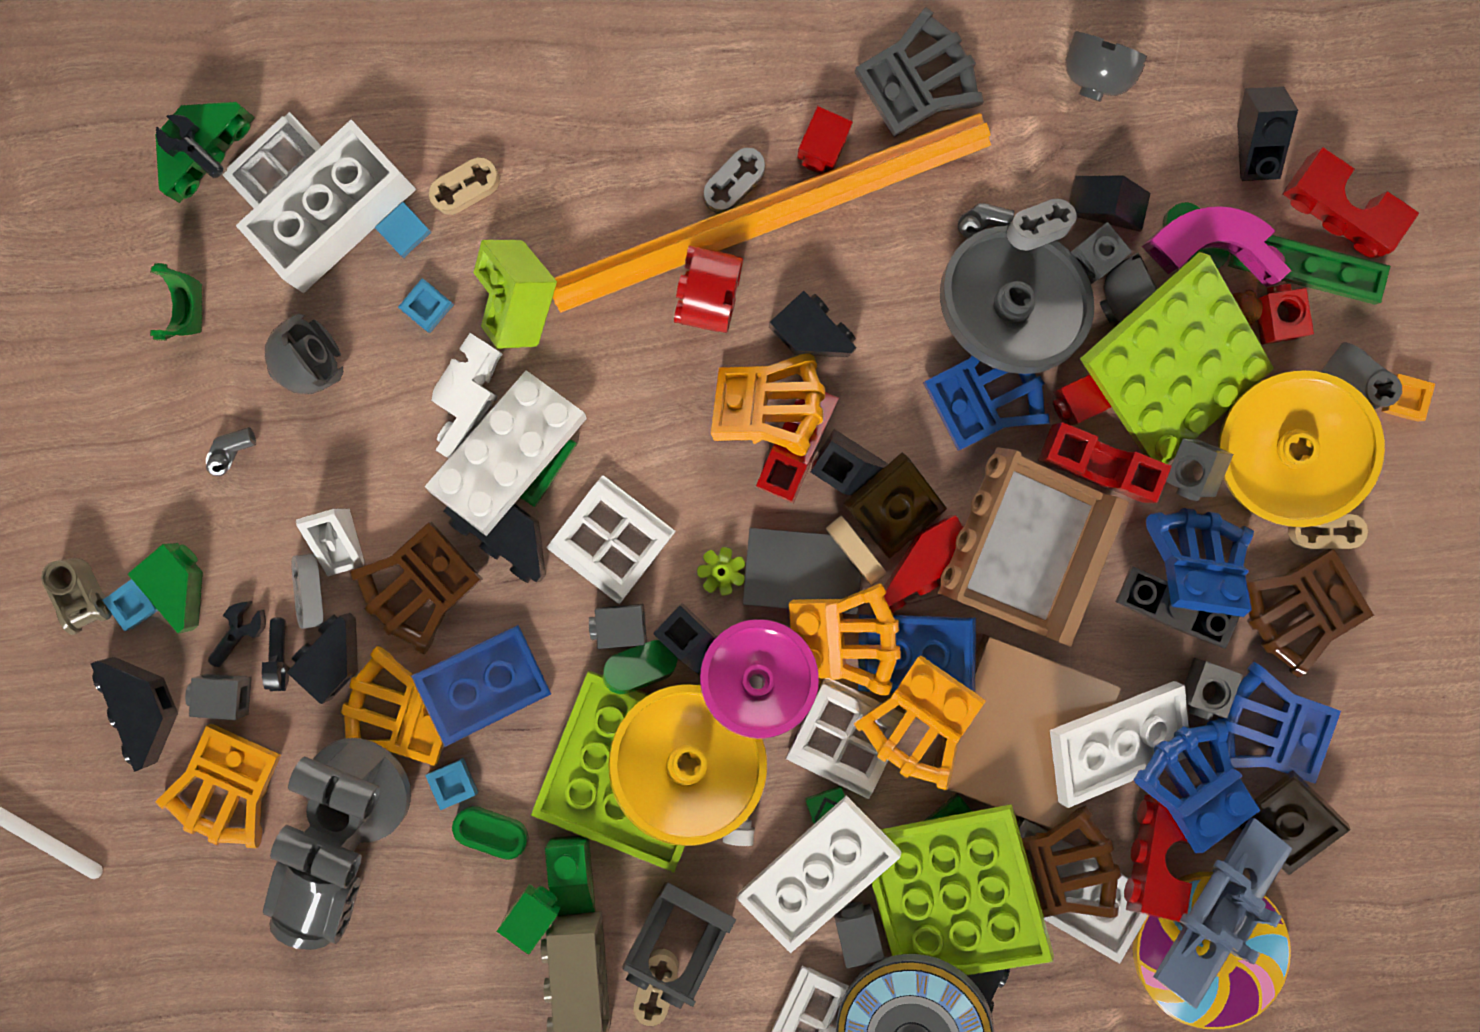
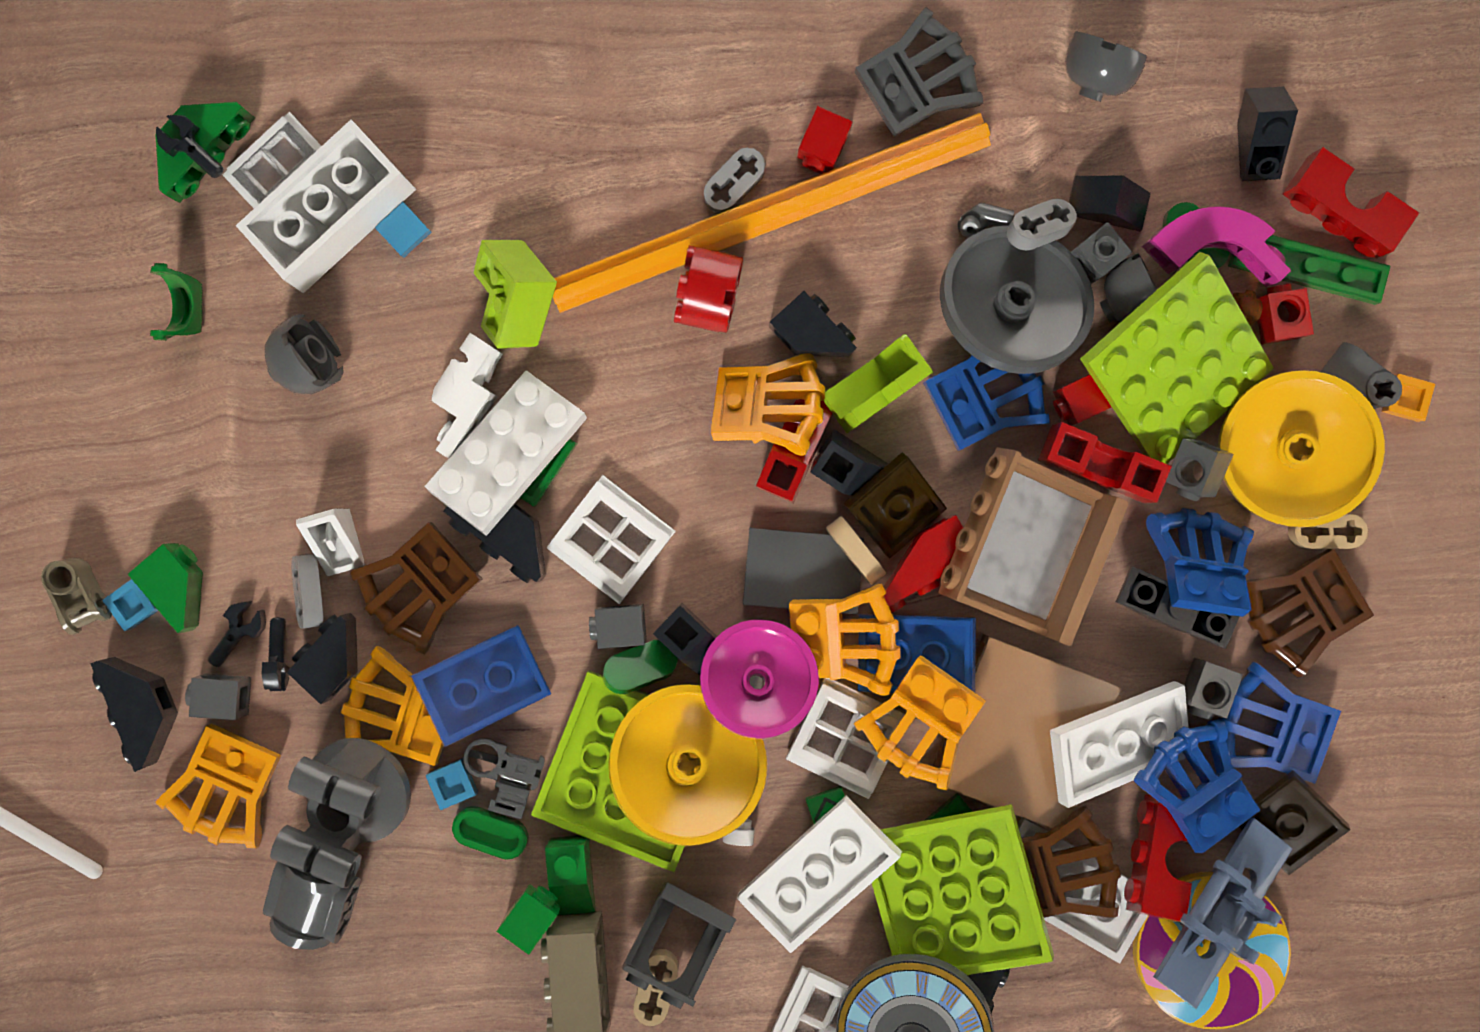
dark grey arm [205,427,256,476] -> none
dark azure tile [398,278,454,333] -> none
tan beam [429,157,500,215] -> none
lime plant [697,547,745,596] -> none
dark grey brick [834,902,885,969] -> none
none -> dark grey piece [463,738,545,819]
none -> lime panel [823,334,933,433]

